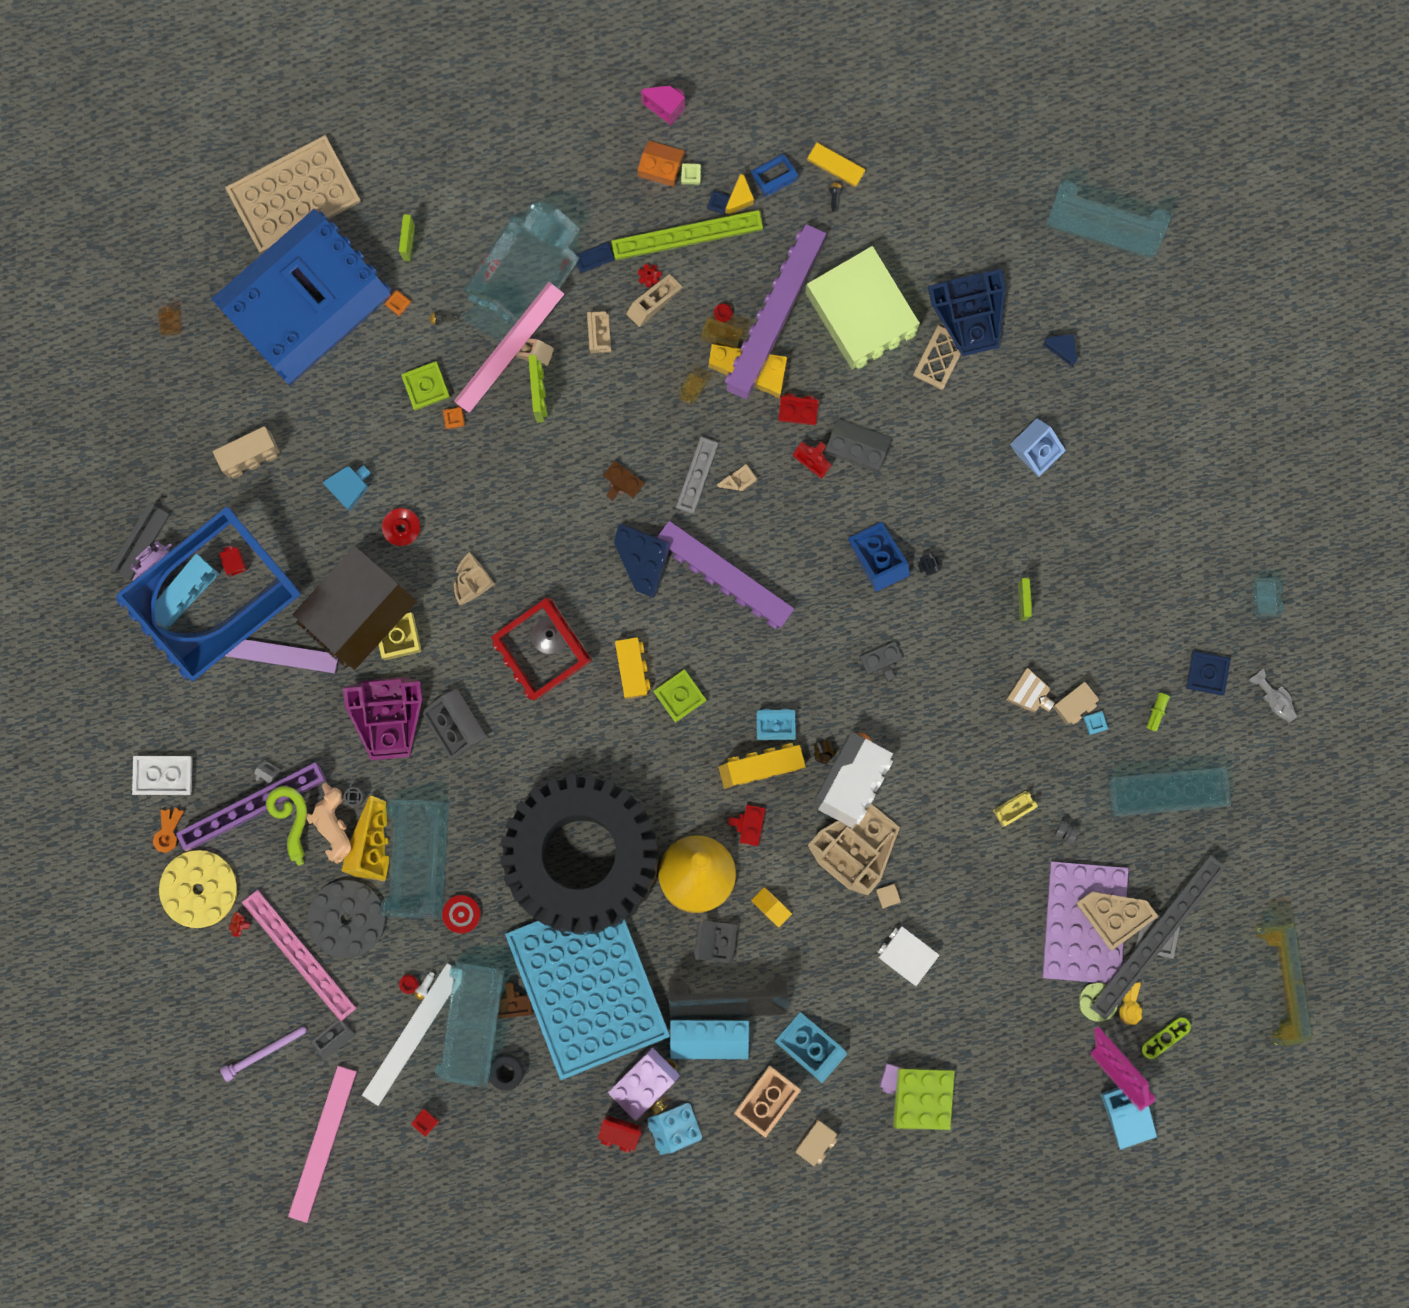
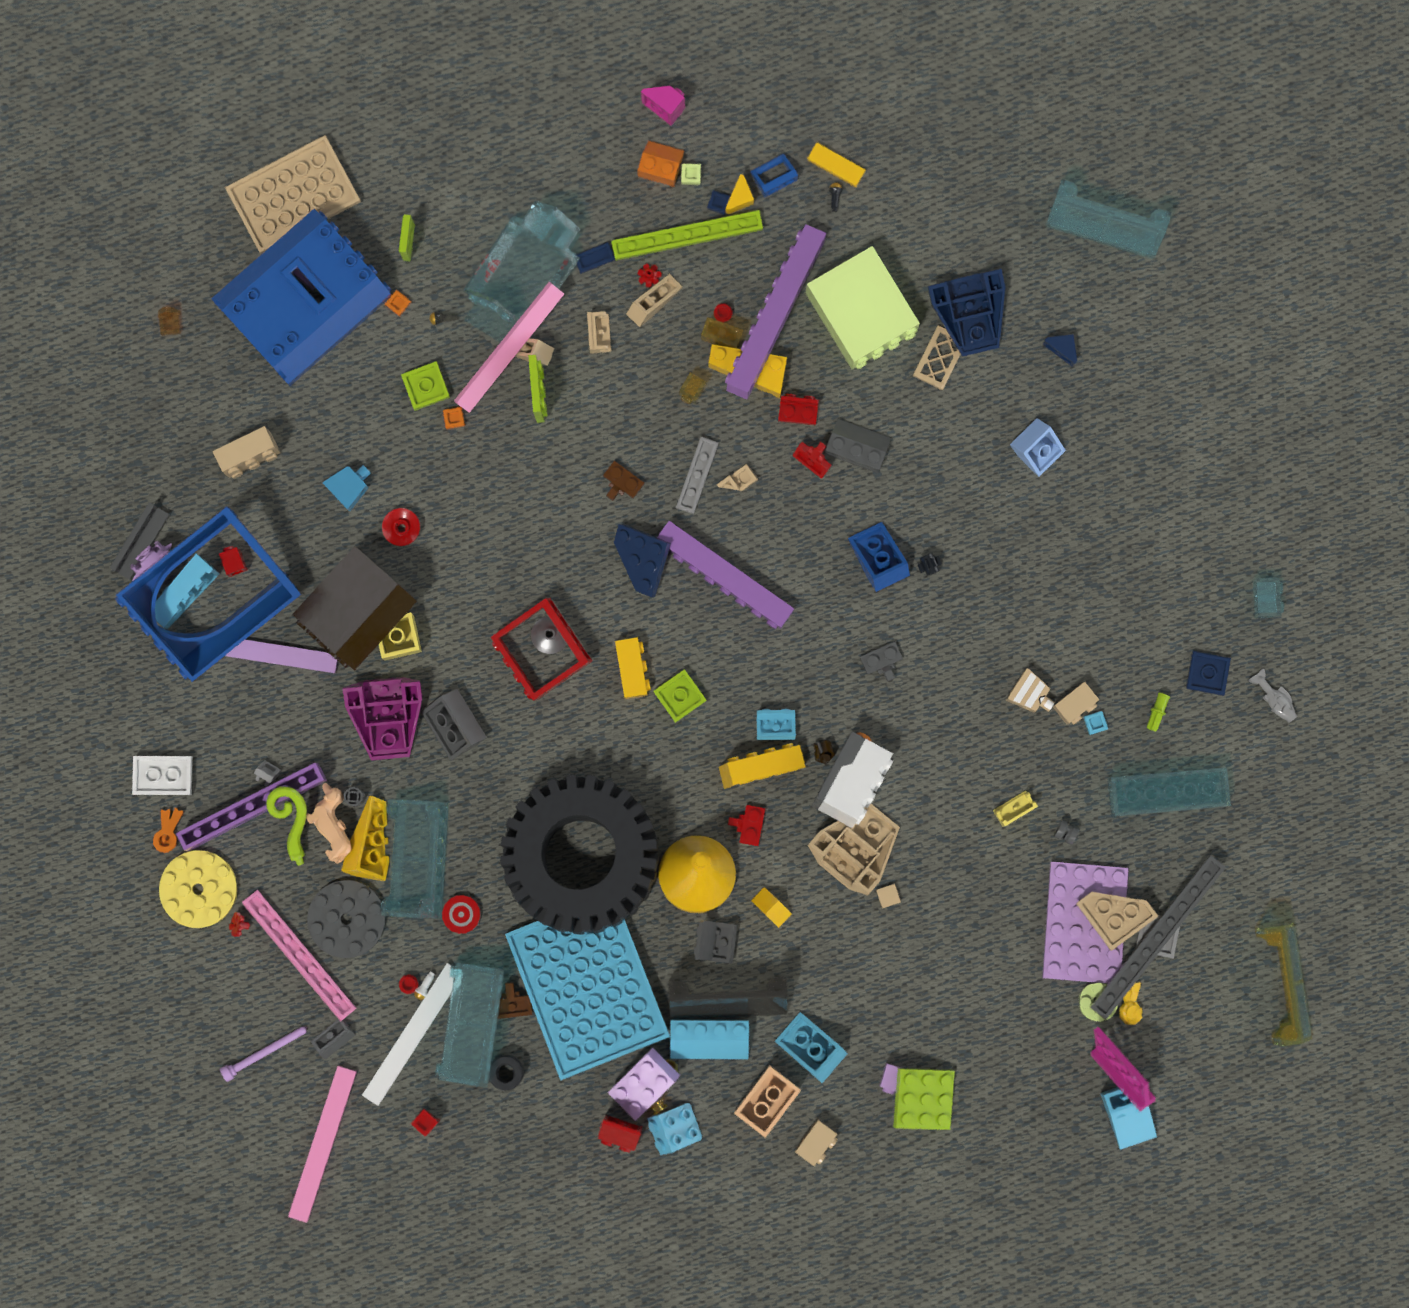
tan brick [454,552,495,605] -> none
white brick [878,926,939,986] -> none
lime tile [1018,578,1032,621] -> none
lime beam [1141,1017,1191,1059] -> none

